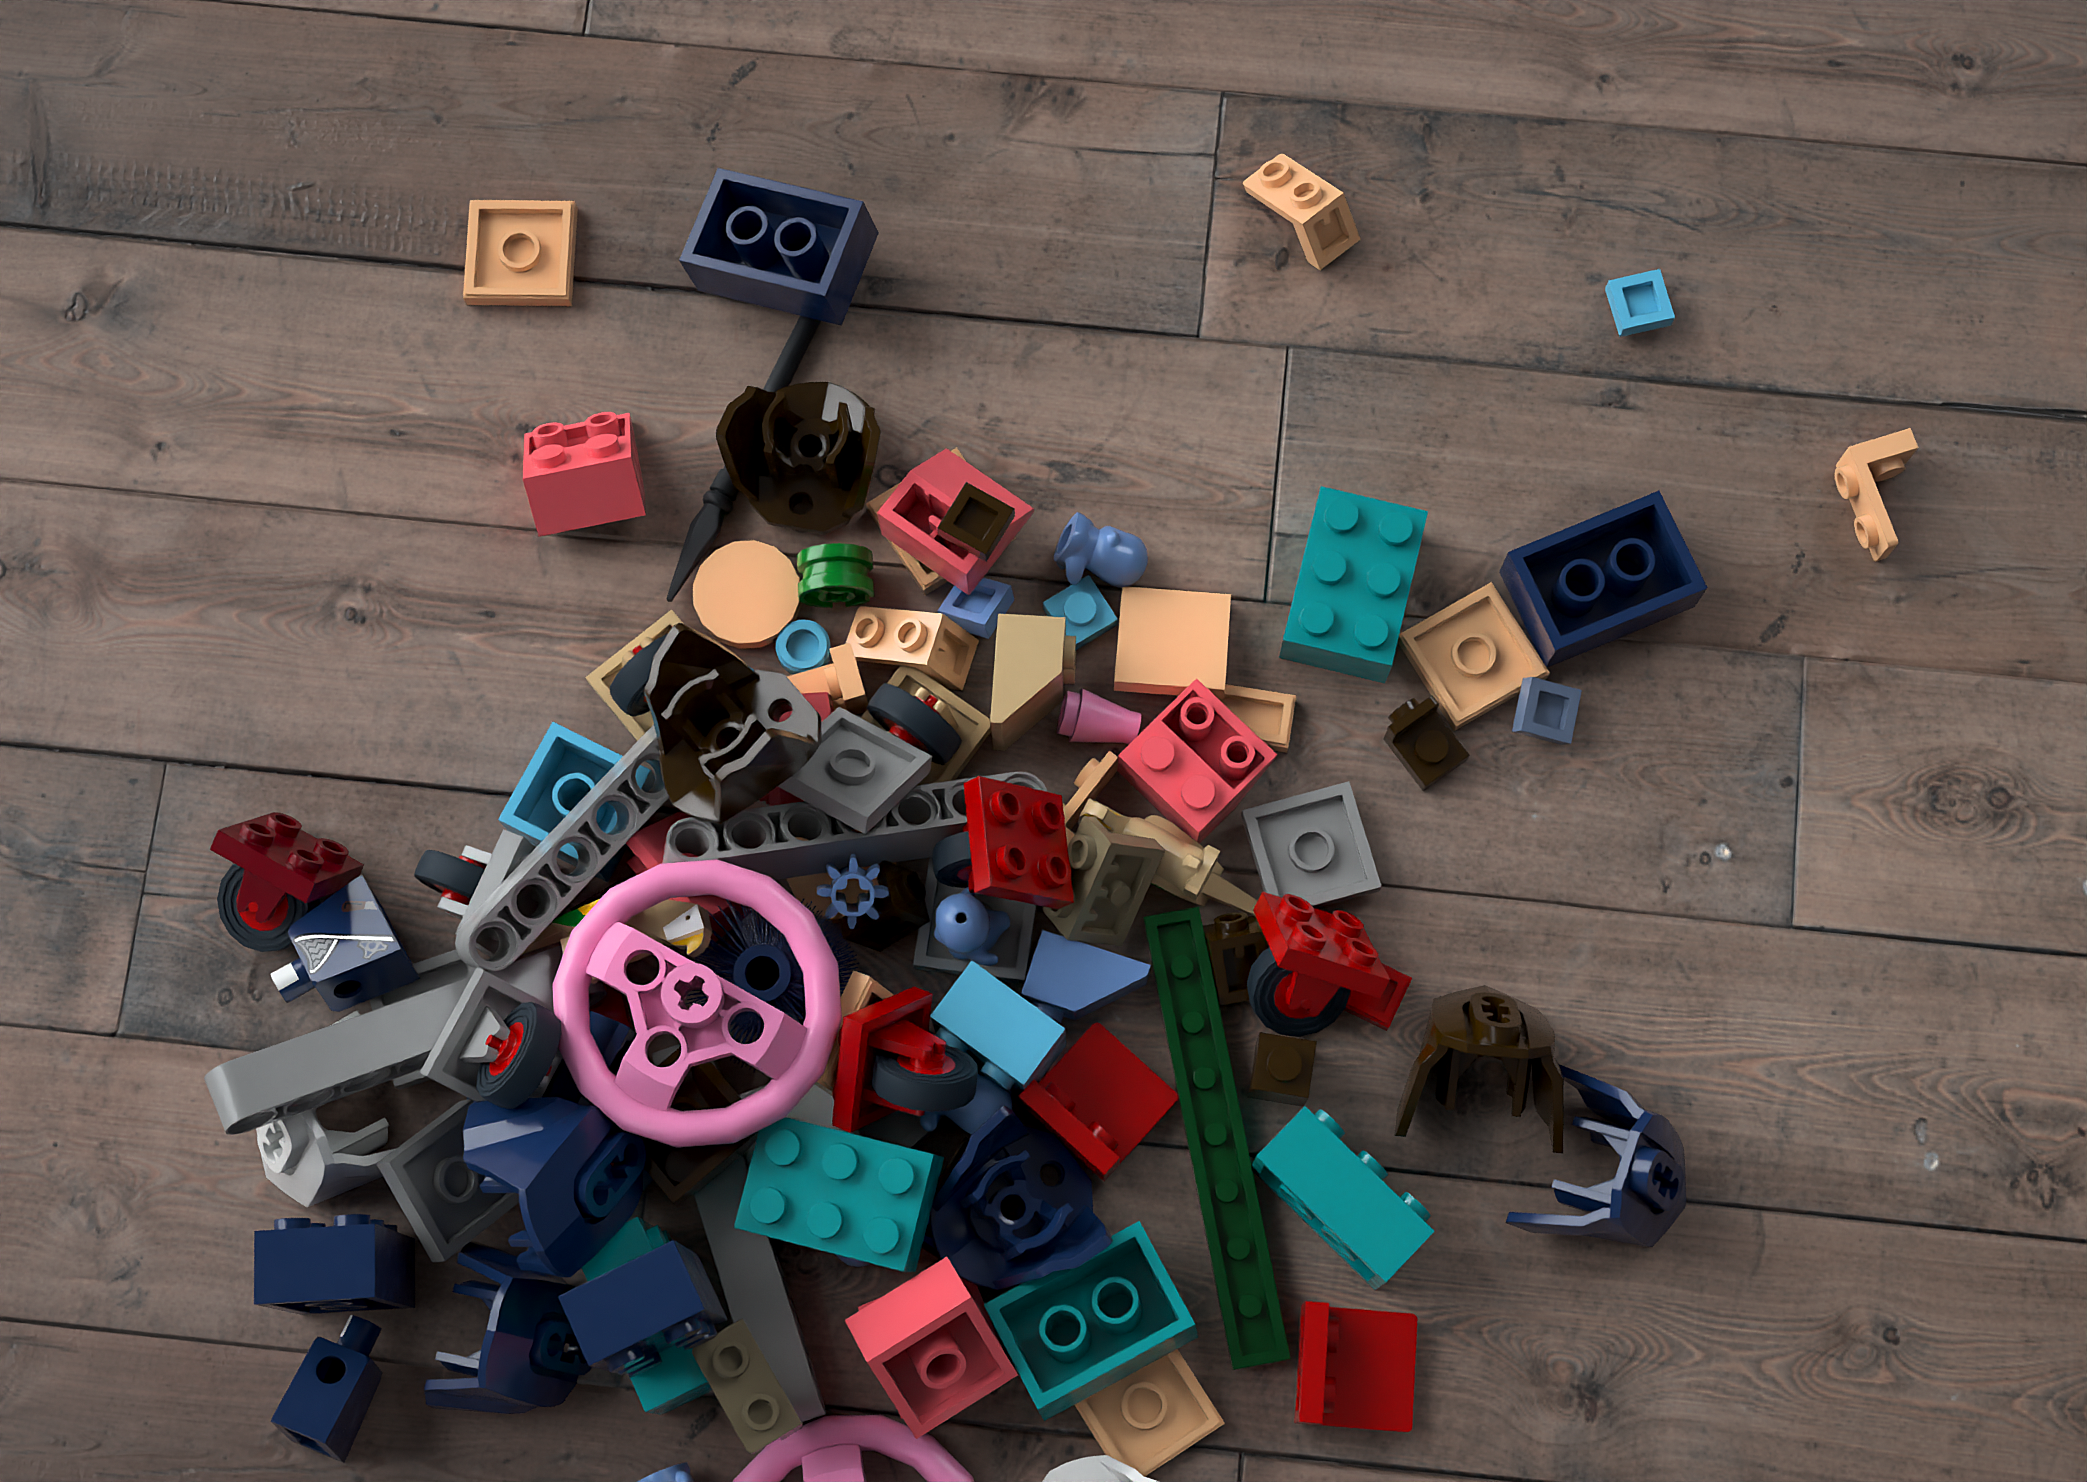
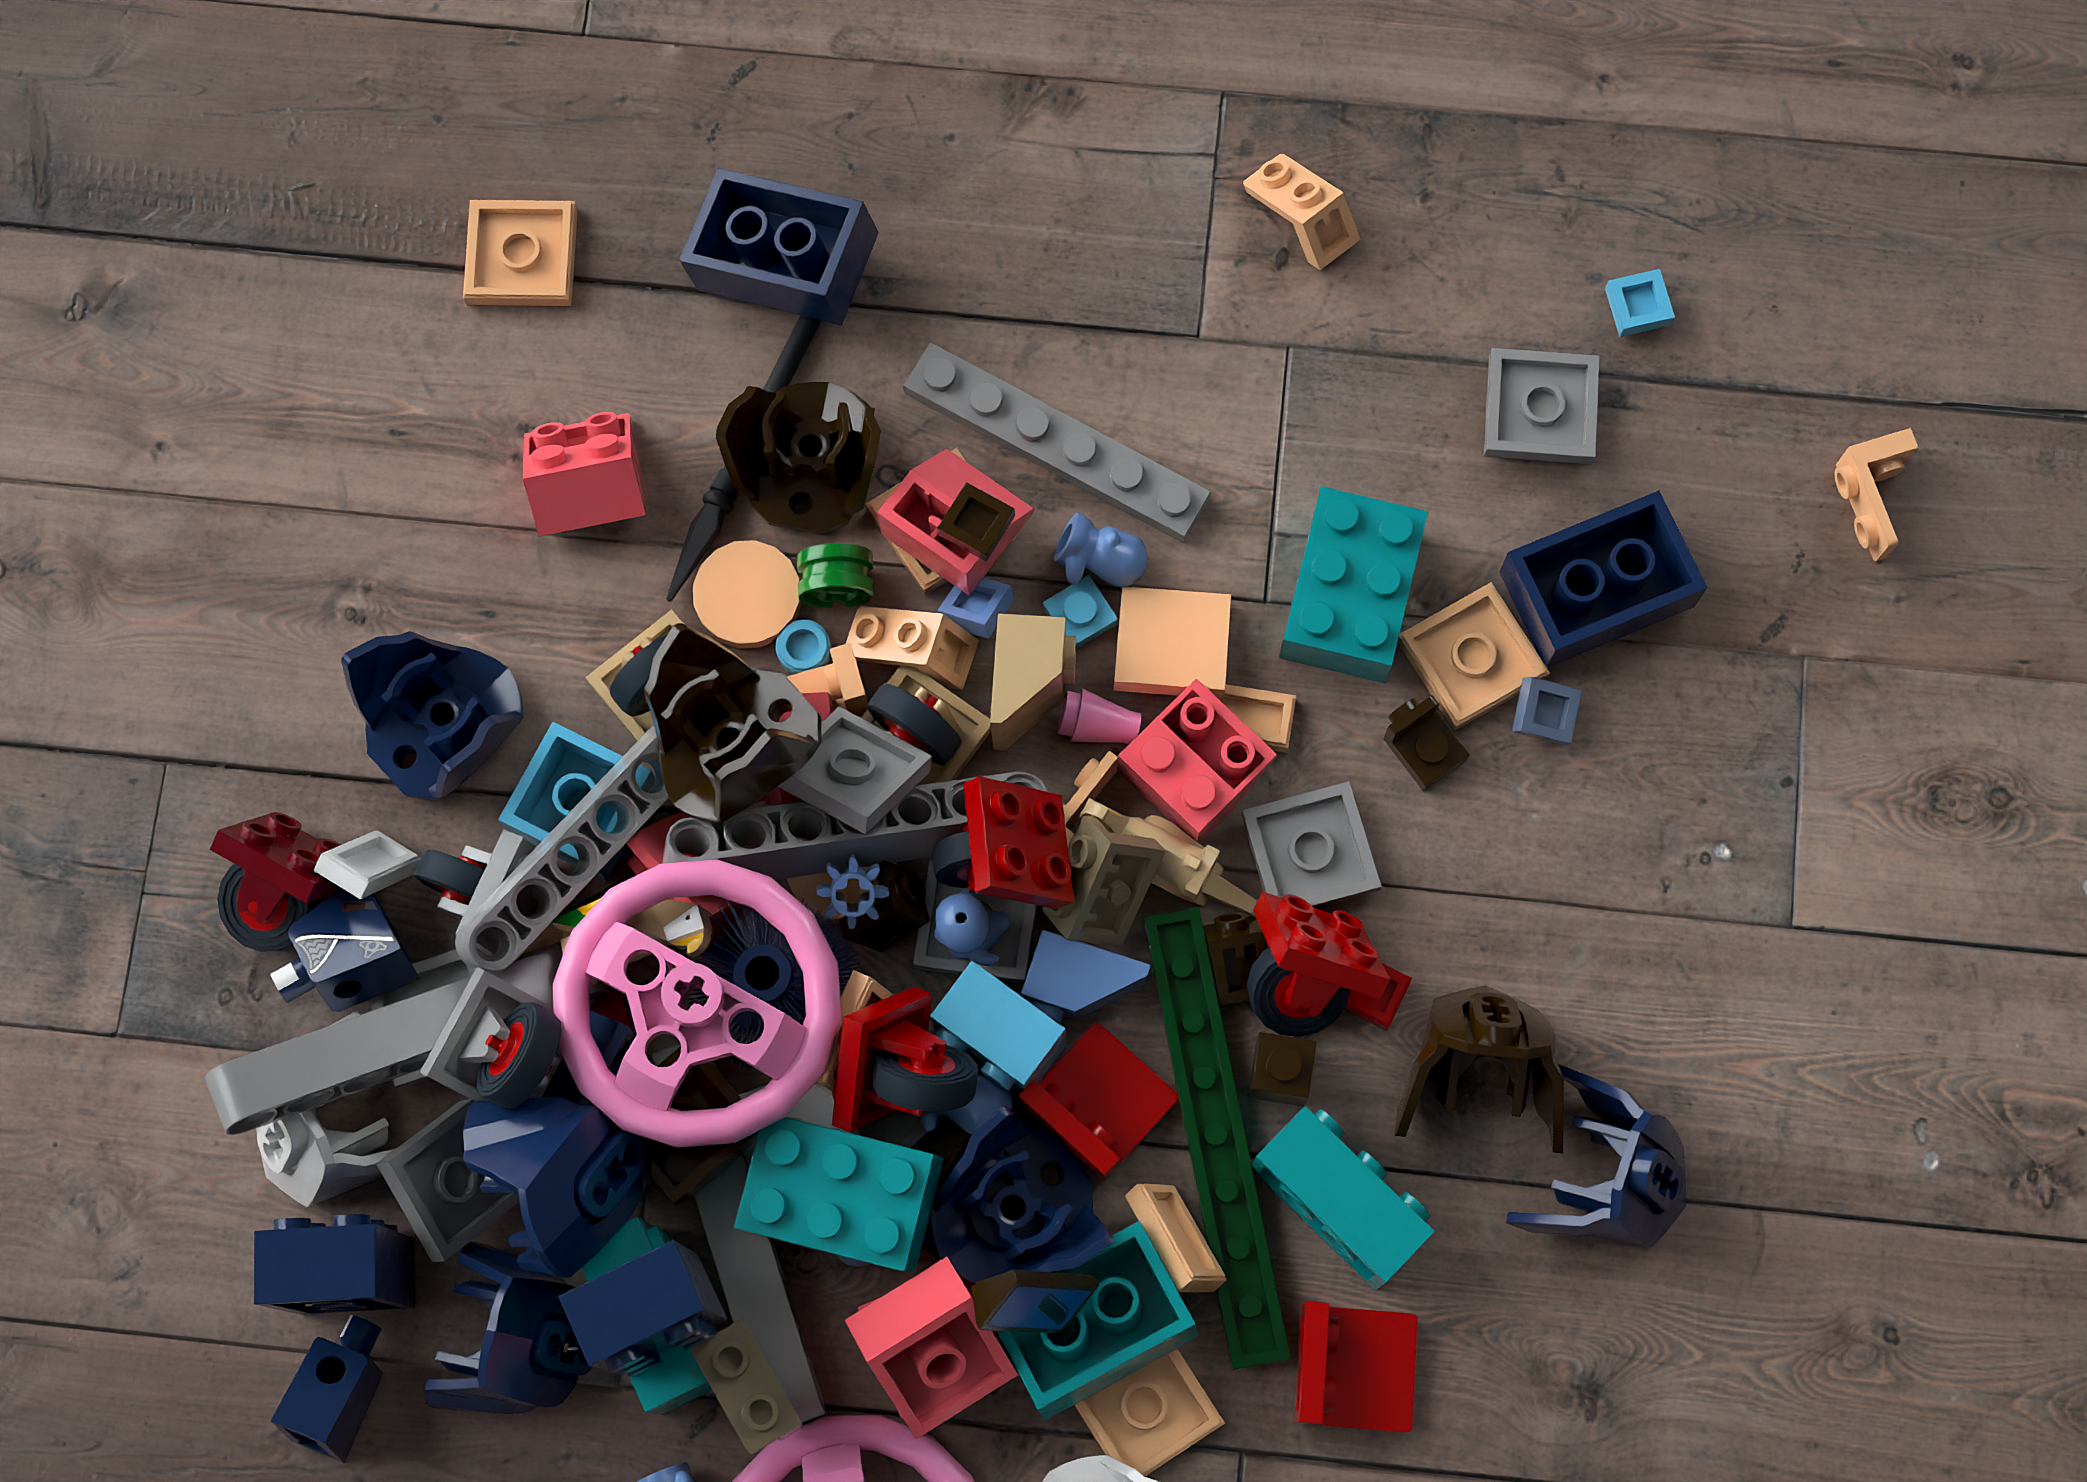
none -> white tile [314,830,420,899]
none -> dark blue piece [341,631,524,801]
none -> light grey plate [903,342,1211,543]
none -> slope [972,1270,1099,1333]
none -> light nougat tile [1125,1184,1227,1292]
none -> light grey plate [1484,348,1600,465]

